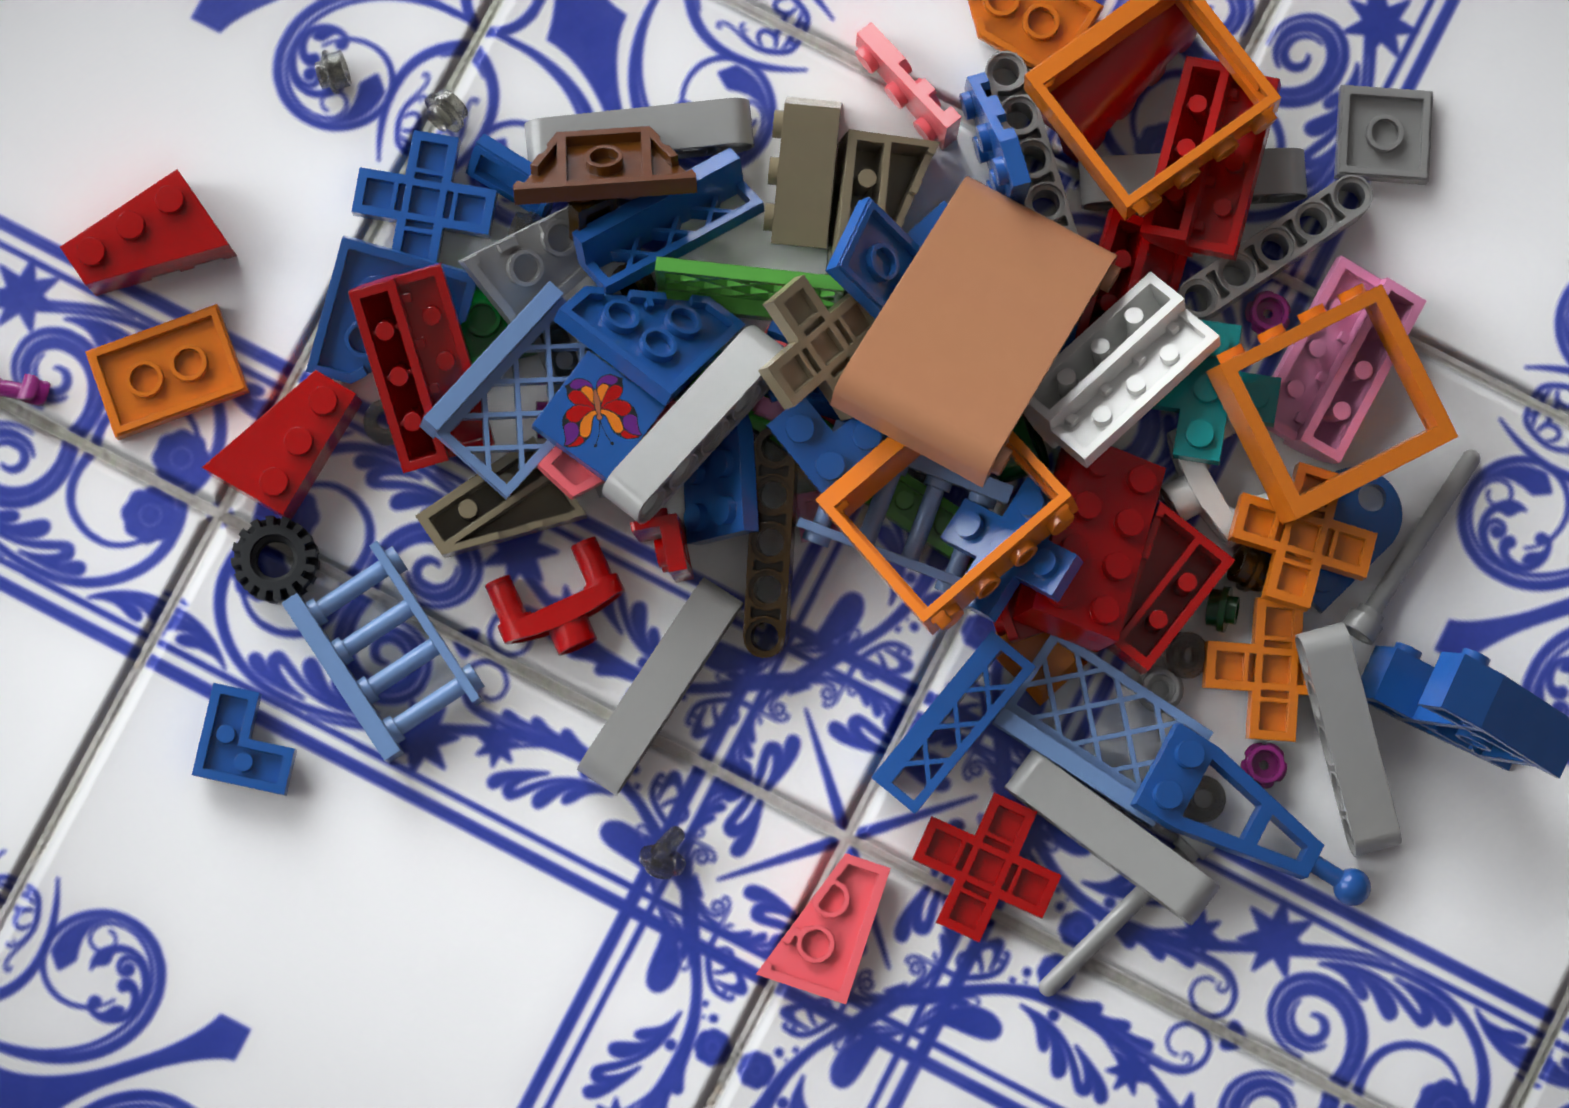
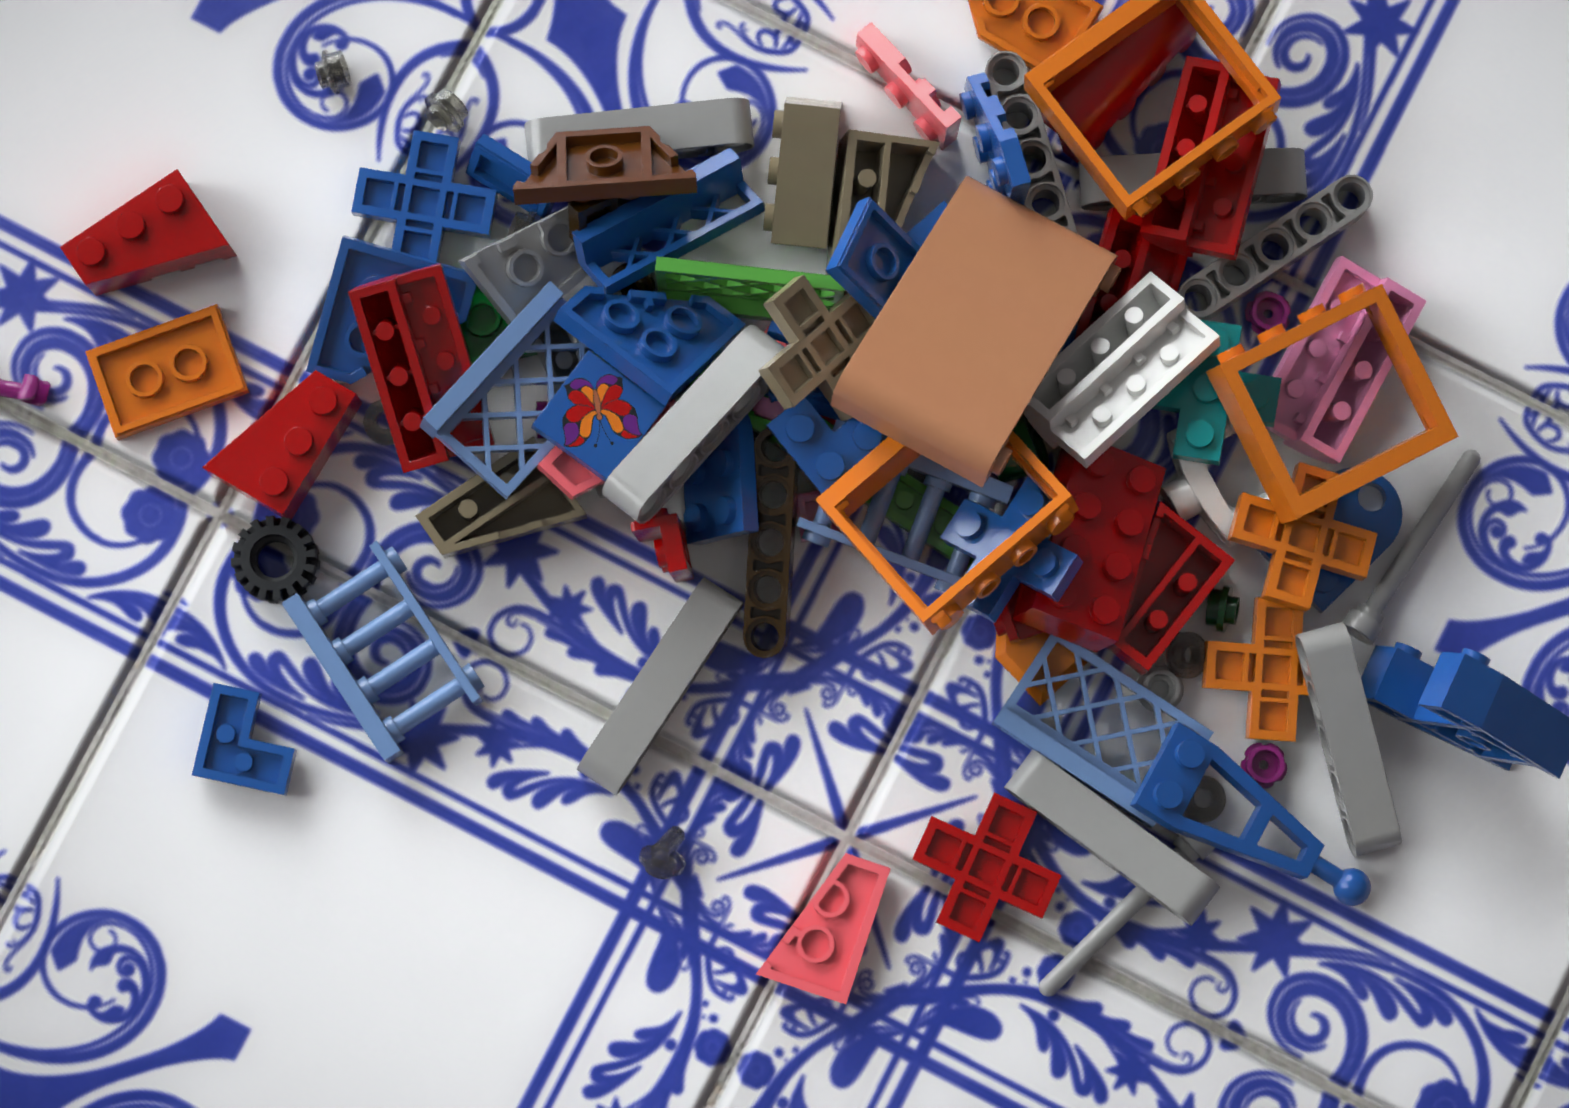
red connector [485,536,625,656] -> none
blue fence [871,631,1036,814] -> none
dark brown plate [1227,546,1271,592] -> none
light grey tile [1334,85,1433,185] -> none

